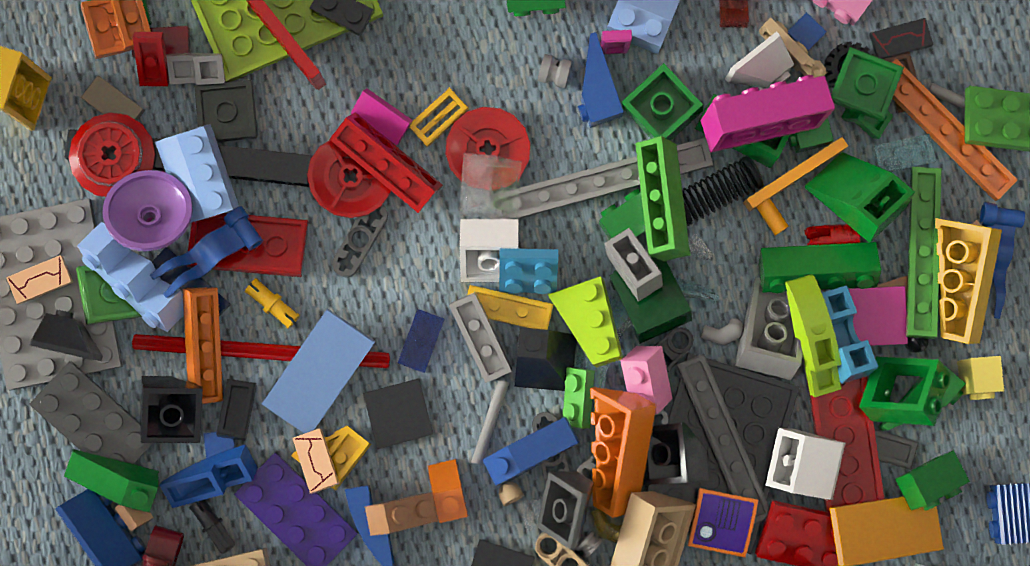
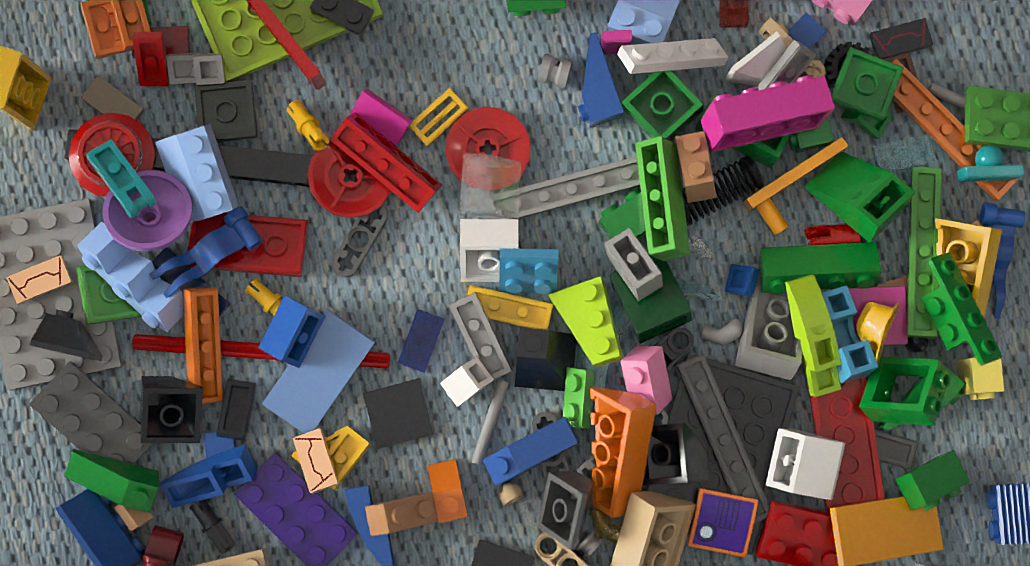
none -> teal plate [86,139,157,219]
none -> blue brick [258,296,325,368]
none -> yellow pin [286,100,329,151]
none -> white brick [440,357,494,407]
none -> white plate [617,38,728,74]
none -> medium nougat brick [675,131,716,203]
none -> blue tile [725,264,760,297]
none -> light grey tile [757,40,816,90]
none -> yellow piece [856,302,900,364]
none -> green bracket [921,252,1002,366]
none -> teal tile [957,145,1024,182]

